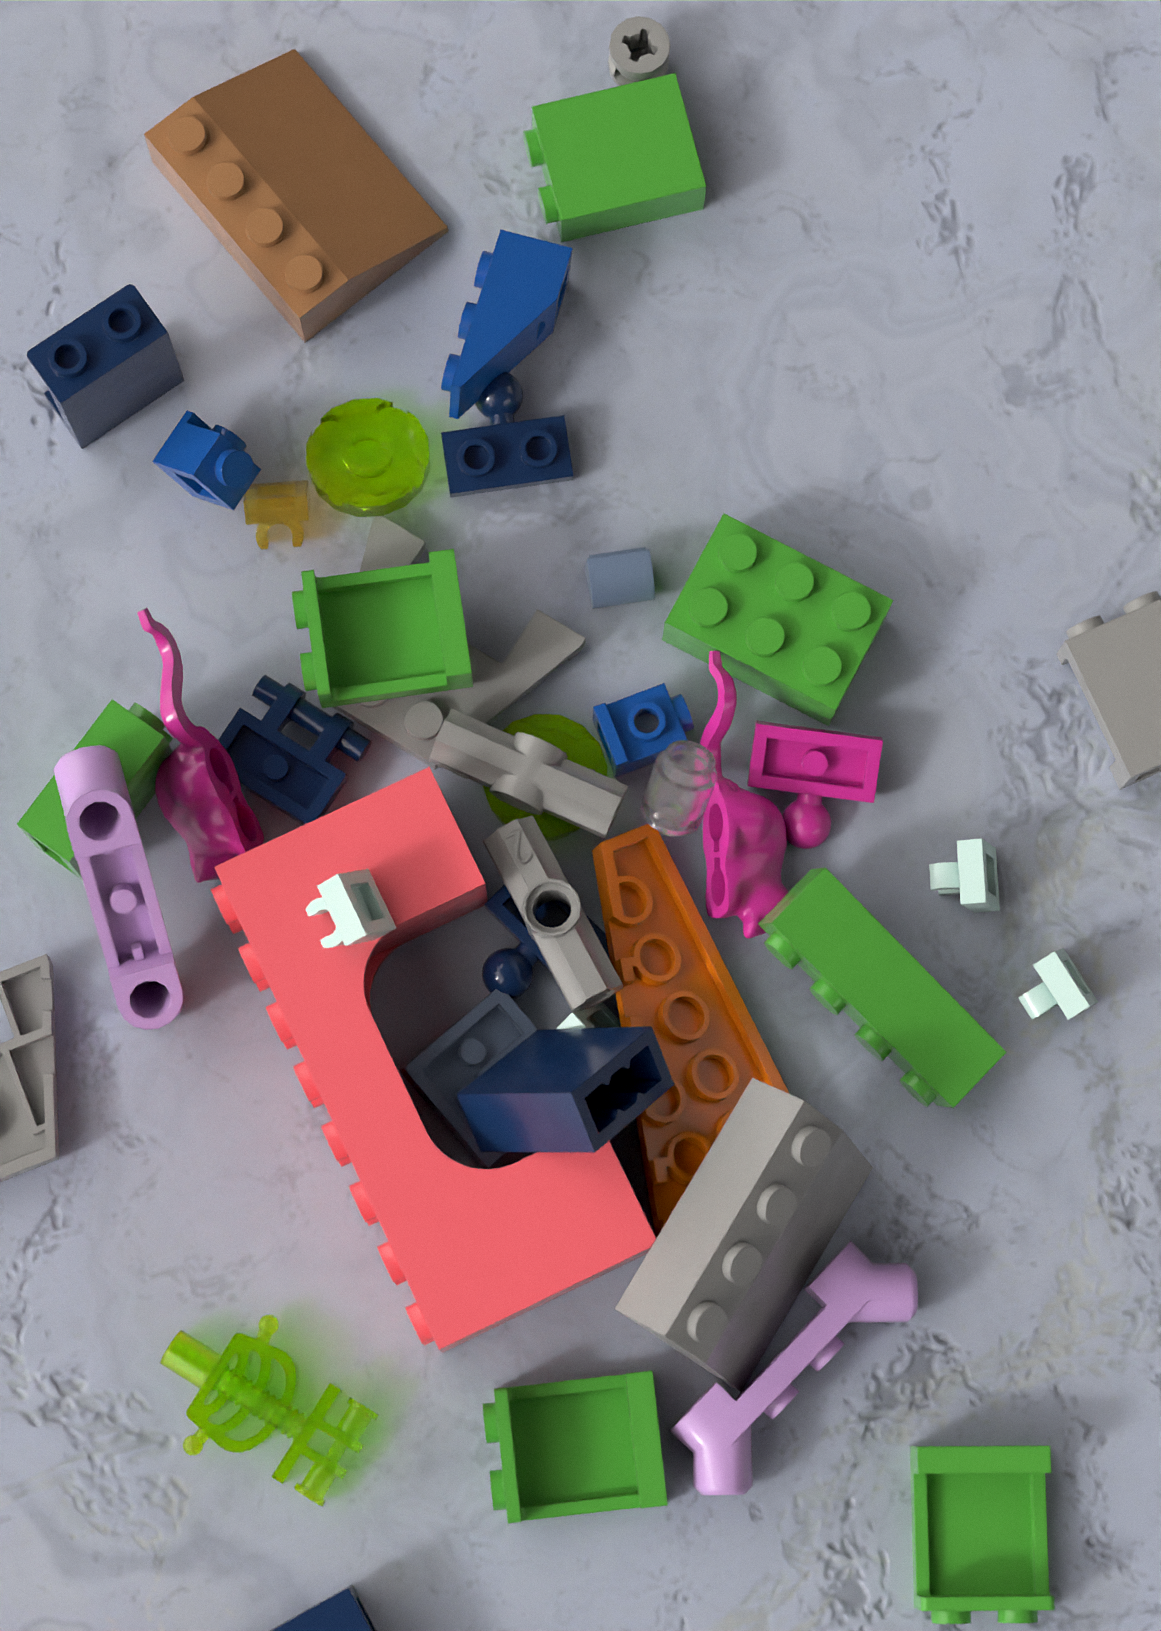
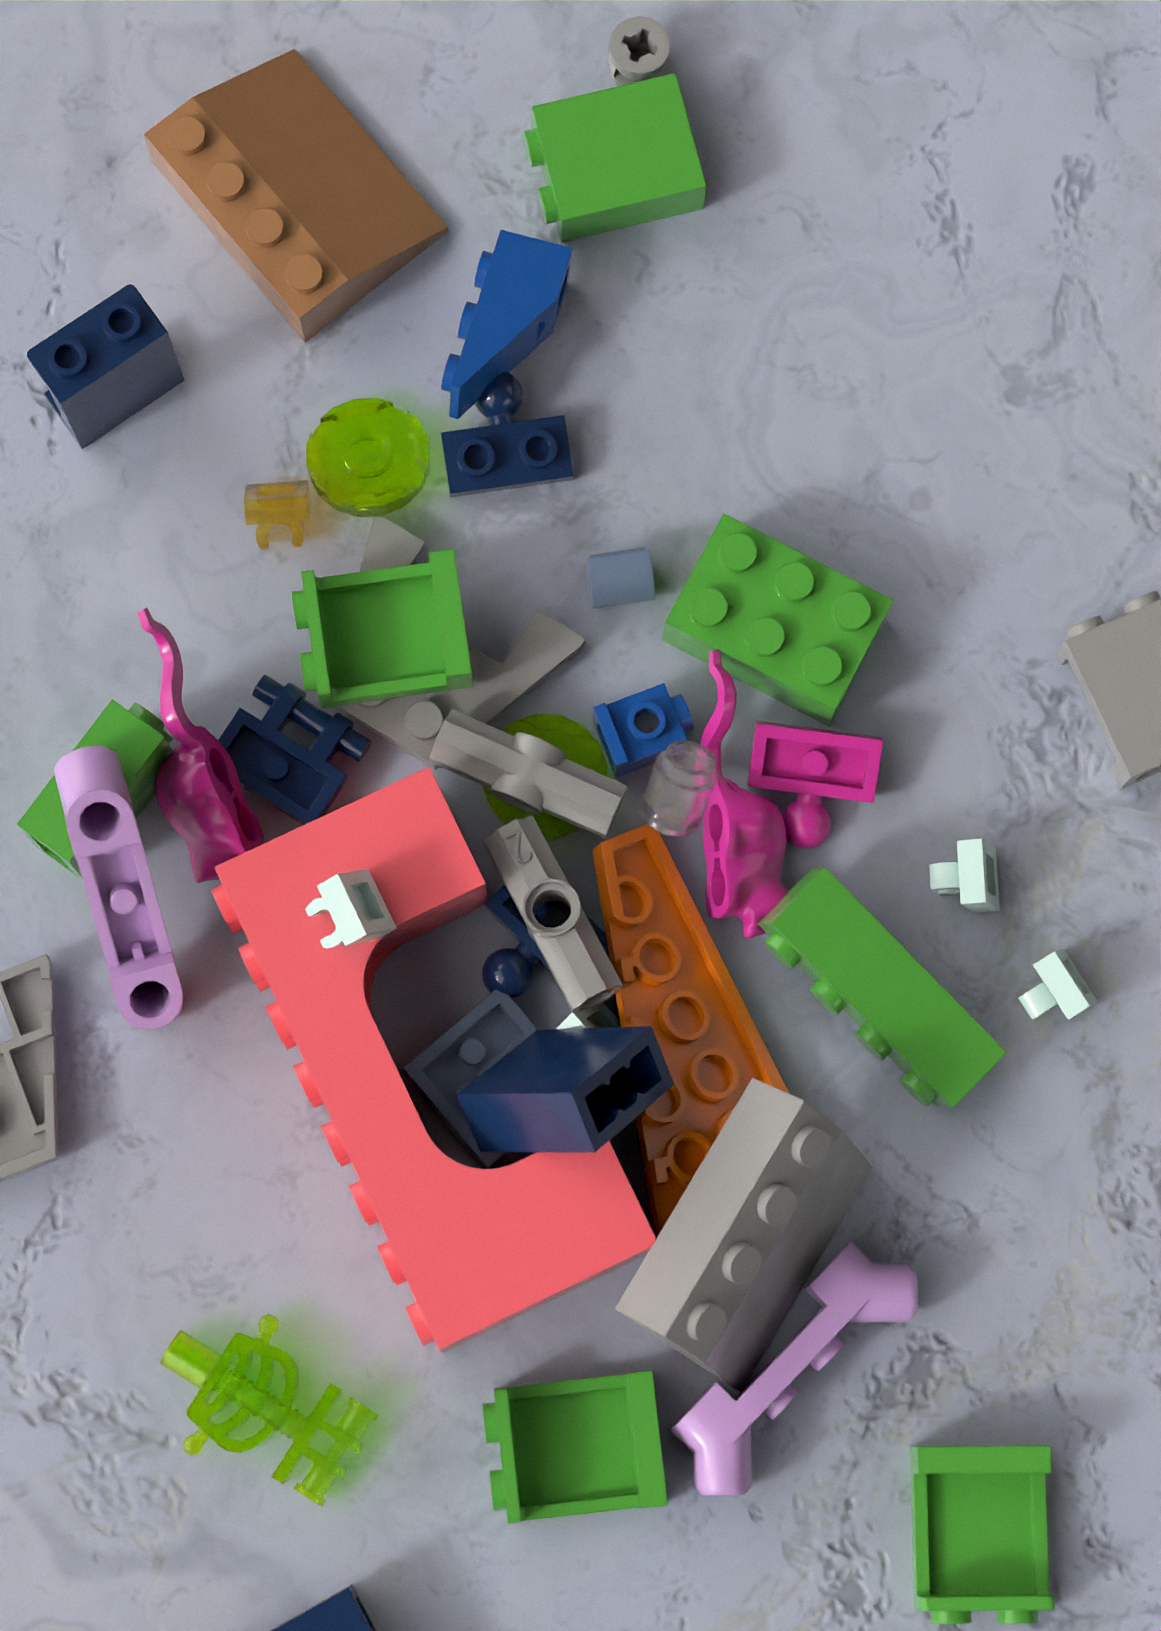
blue brick [152,411,261,510] -> none

